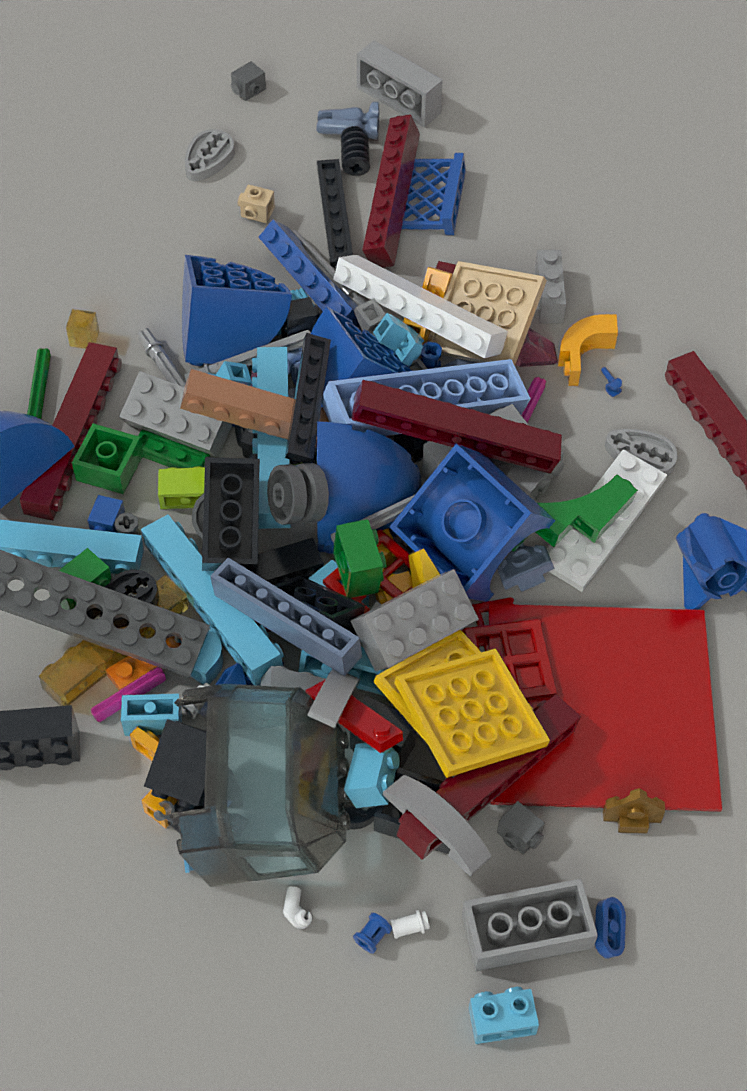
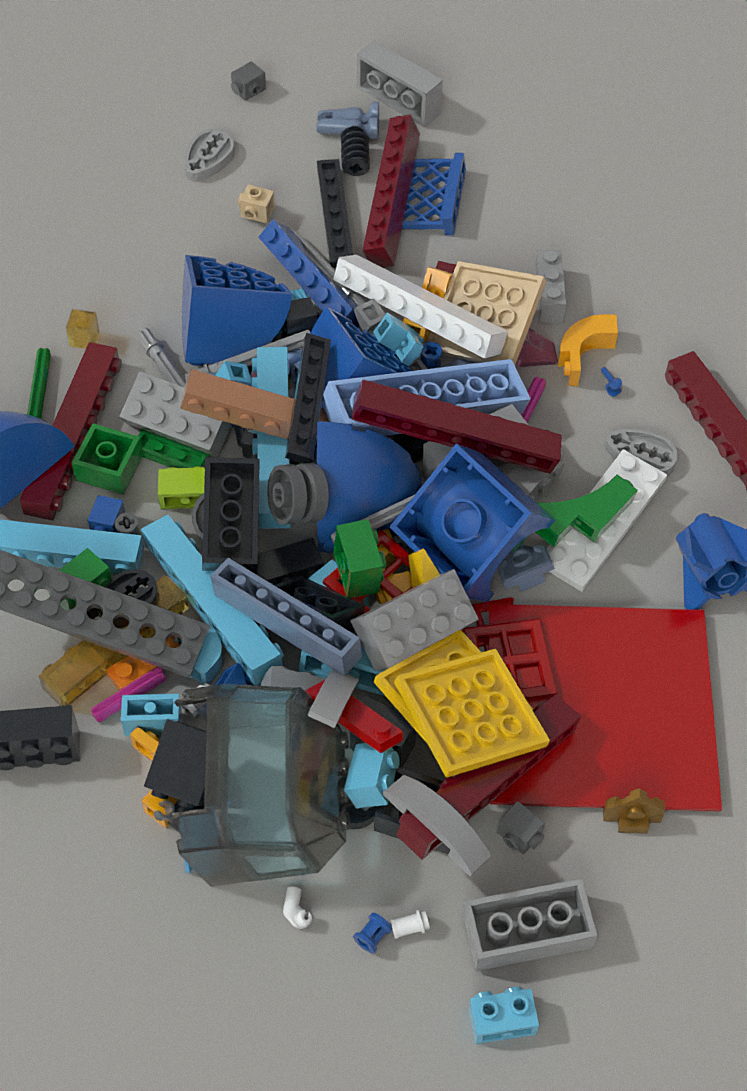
blue plate [595,897,626,959] -> none

